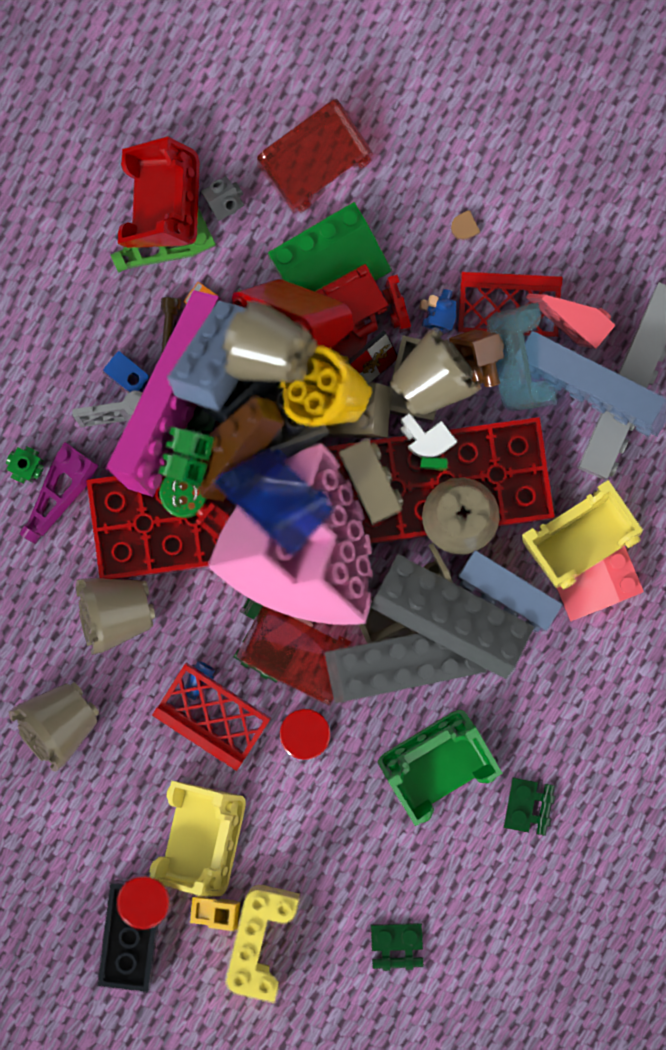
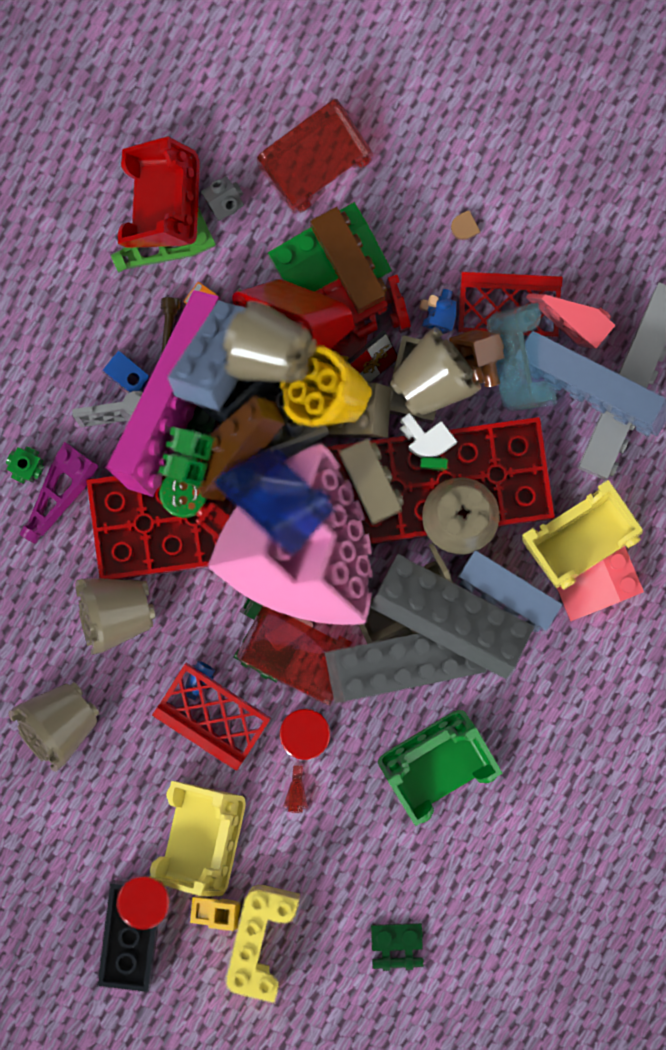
dark green plate [503,777,556,836] -> none
none -> clear red cone [283,765,308,813]
none -> reddish brown brick [310,207,387,314]

